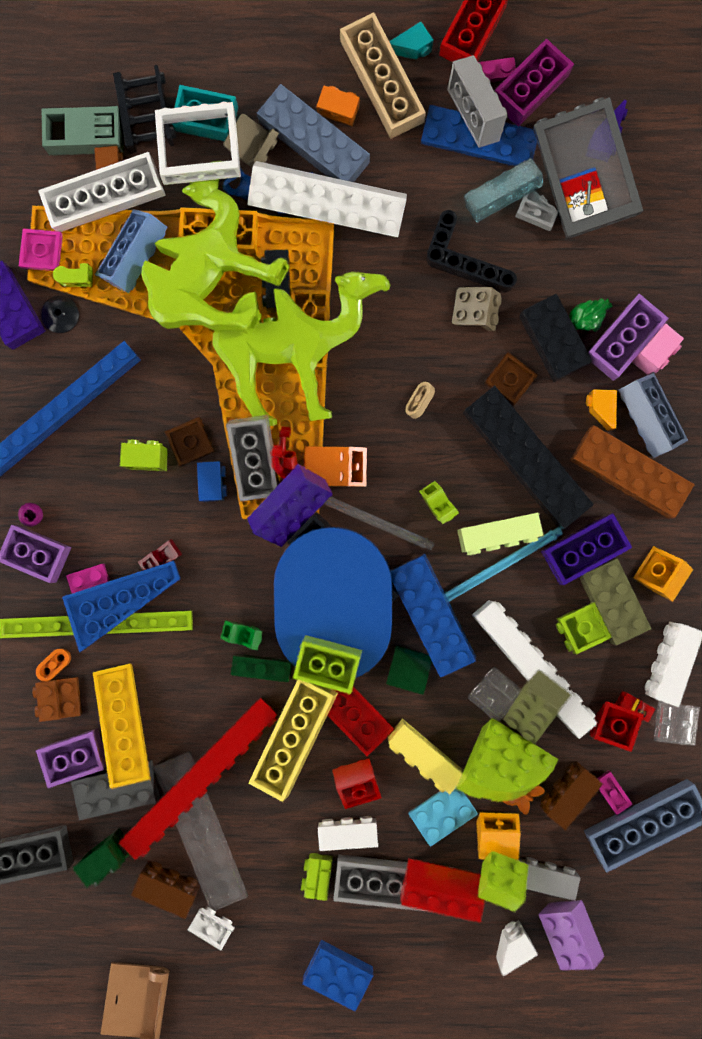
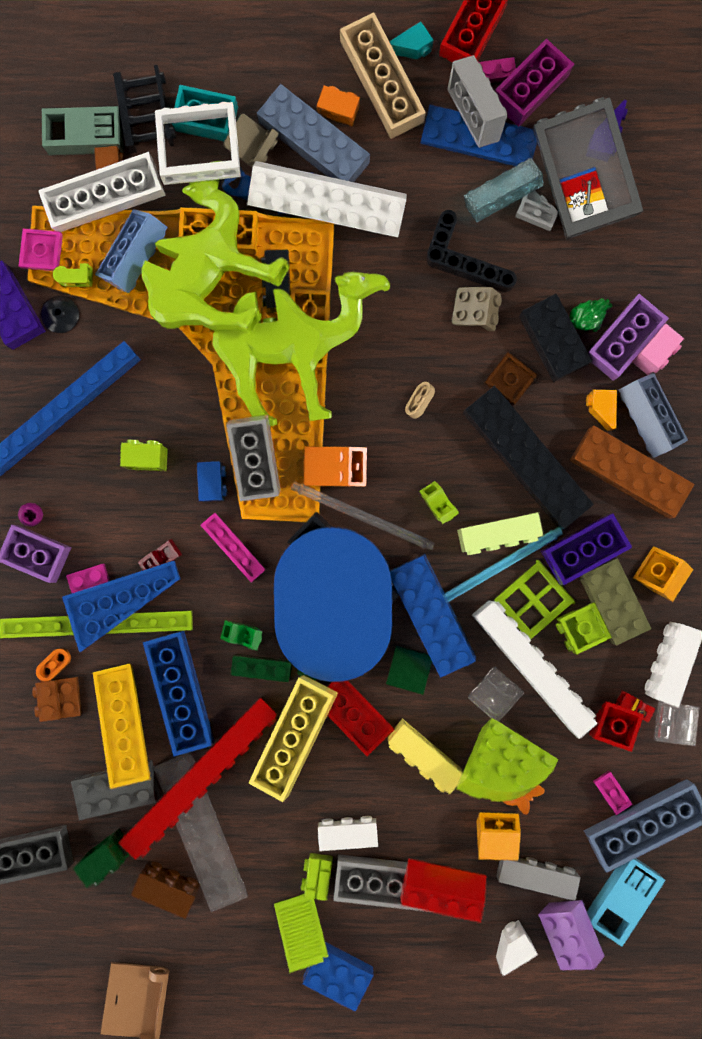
medium lavender brick [36,728,107,788] -> none
reddish brown tile [165,417,215,467] -> none
white bracket [188,906,235,951] -> none
dark purple brick [247,464,333,547] -> none
red piece [270,426,298,480] -> none
lime brick [293,635,362,694] -> none
red slope [332,759,382,809] -> none
medium azure plate [408,785,478,847] -> none
lime brick [478,851,529,911] -> none
olive brick [503,669,572,745] -> none
reddish brown brick [540,761,603,831] -> none
none -> blue brick [143,631,215,756]
none -> dark pink plate [201,513,266,583]
none -> lime window [274,894,328,973]
none -> lime window [494,560,575,639]
none -> medium azure piece [587,858,665,947]

